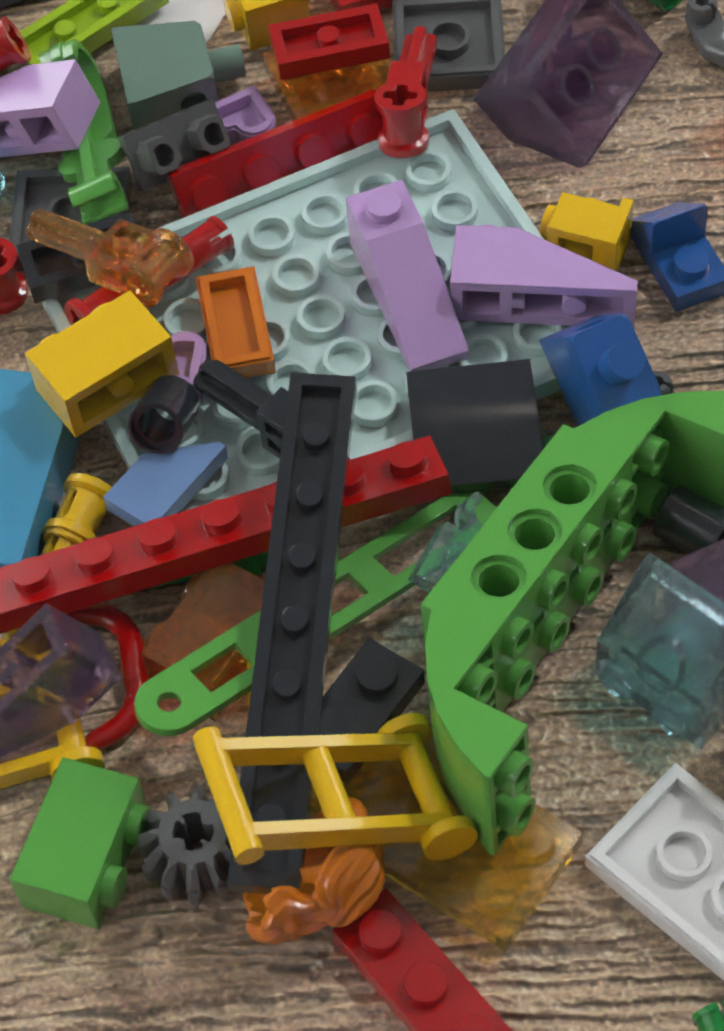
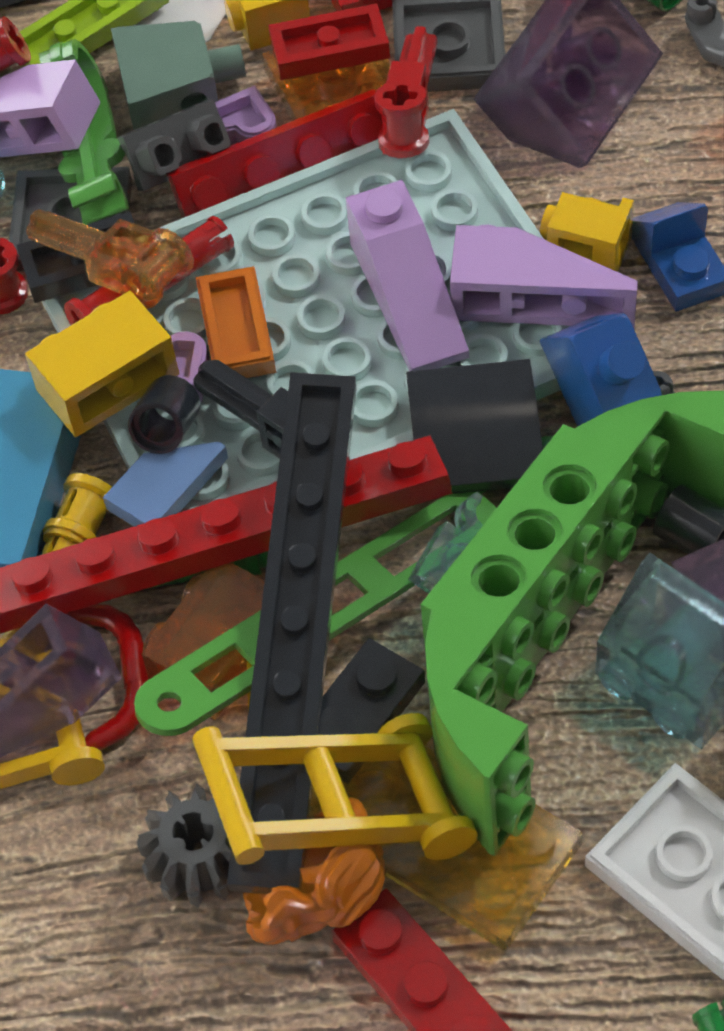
bright green brick [9,757,152,930] -> none

